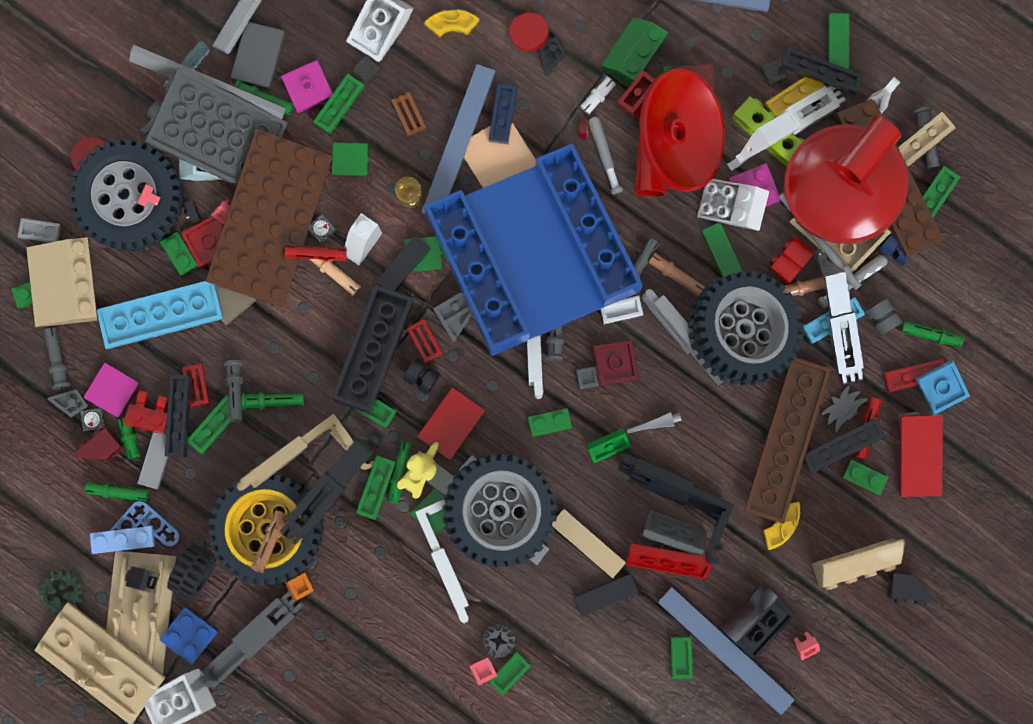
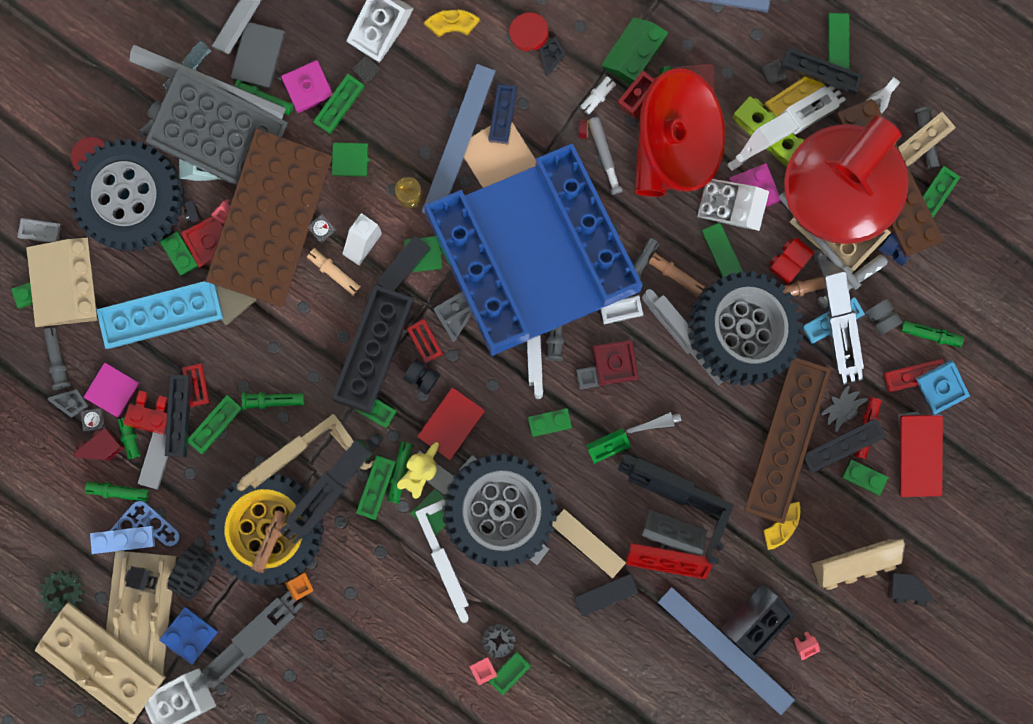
coral tile [137,185,160,207] -> none
dark grey pin [224,360,243,423] -> none
red pin [285,245,347,262] -> none
dark orange tile [391,92,426,137] -> none
green tile [670,636,693,679] -> none

